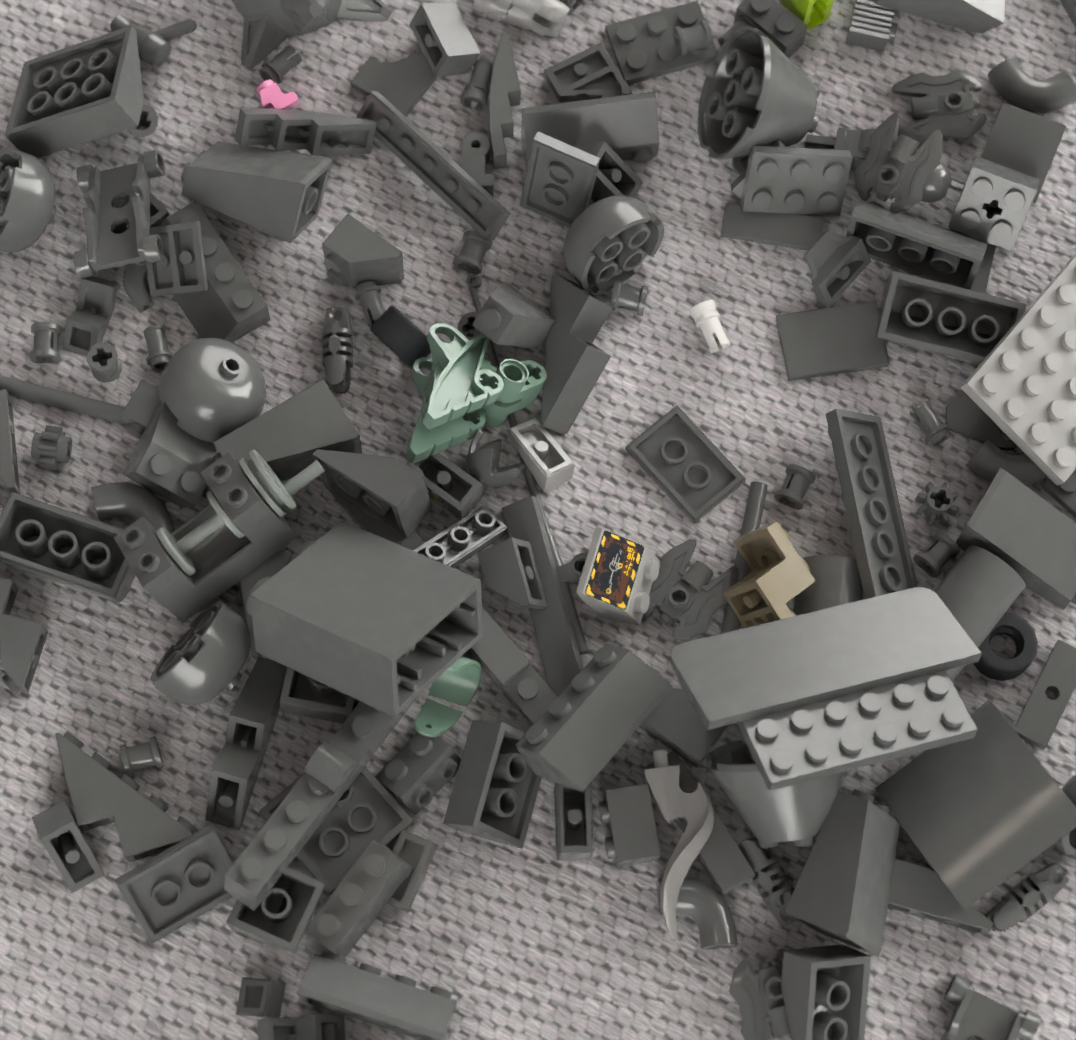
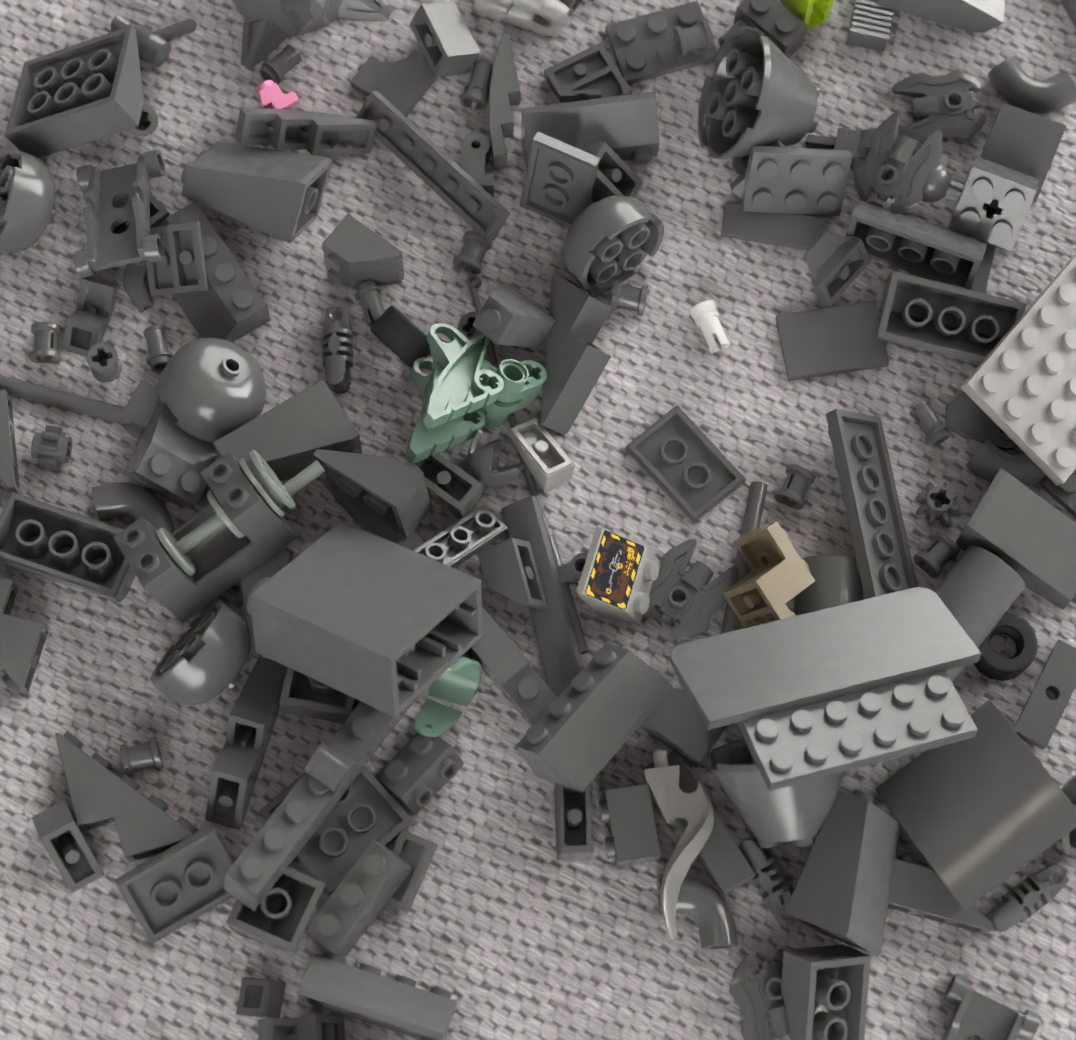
dark grey slope [443,720,542,849] -> none

